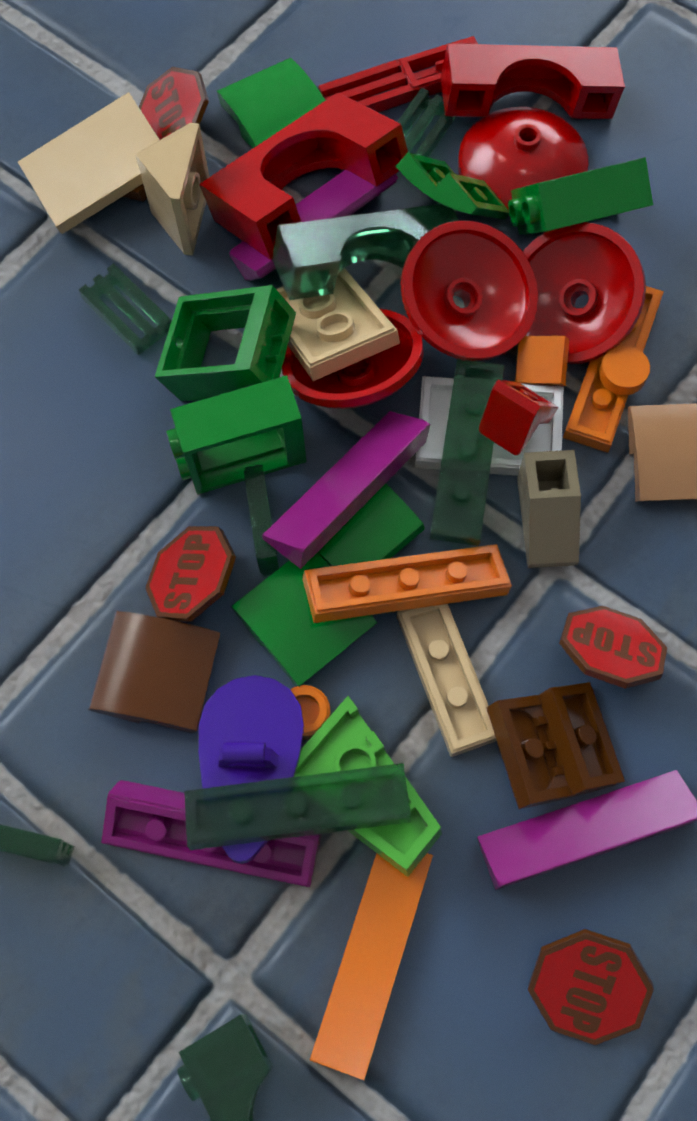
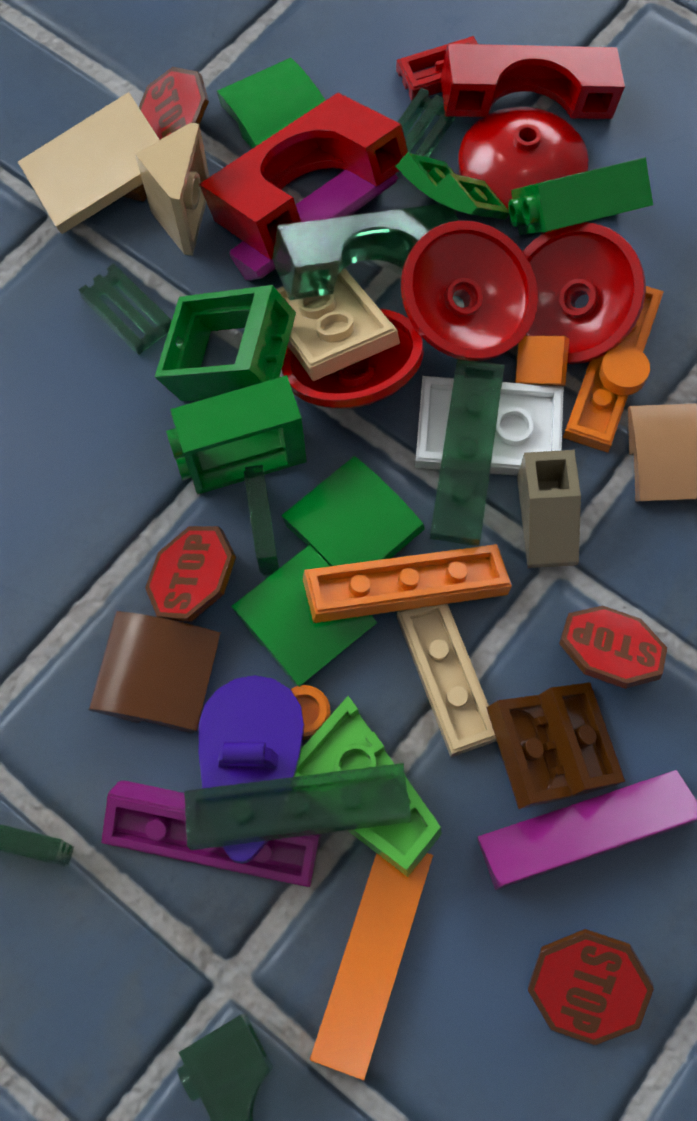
magenta slope [262,411,431,569] -> none
red tile [318,60,412,112] -> none
red slope [479,379,559,456] -> none

